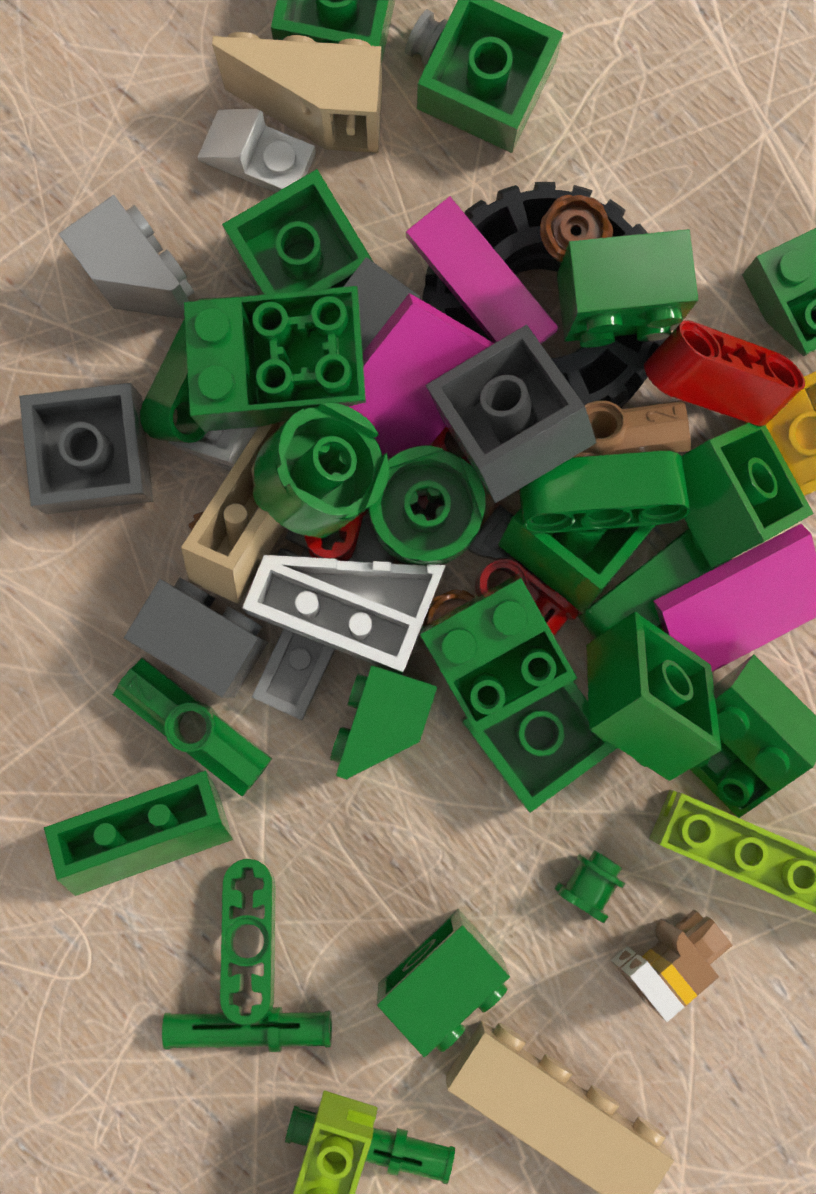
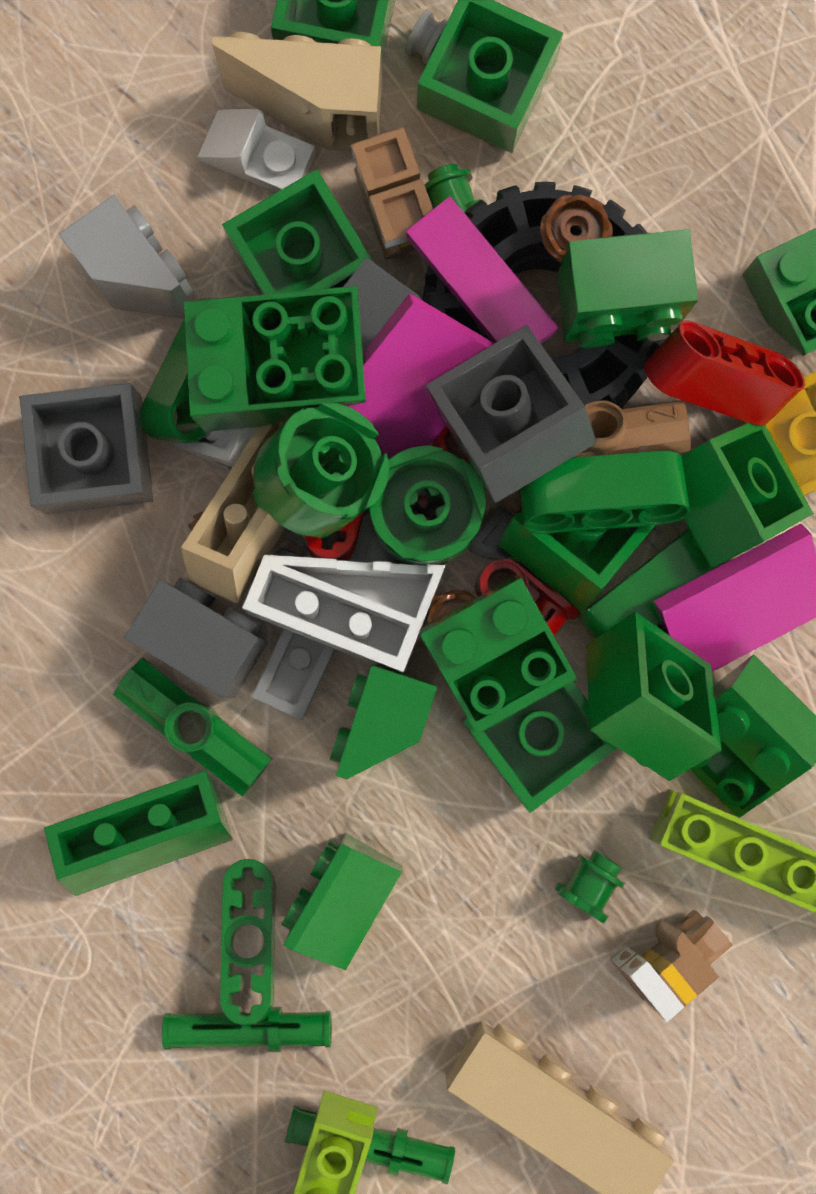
green brick [377,909,510,1058] -> none
none -> green slope [281,833,402,970]
none -> medium nougat hips [351,127,433,260]
none -> green brick [424,164,484,214]

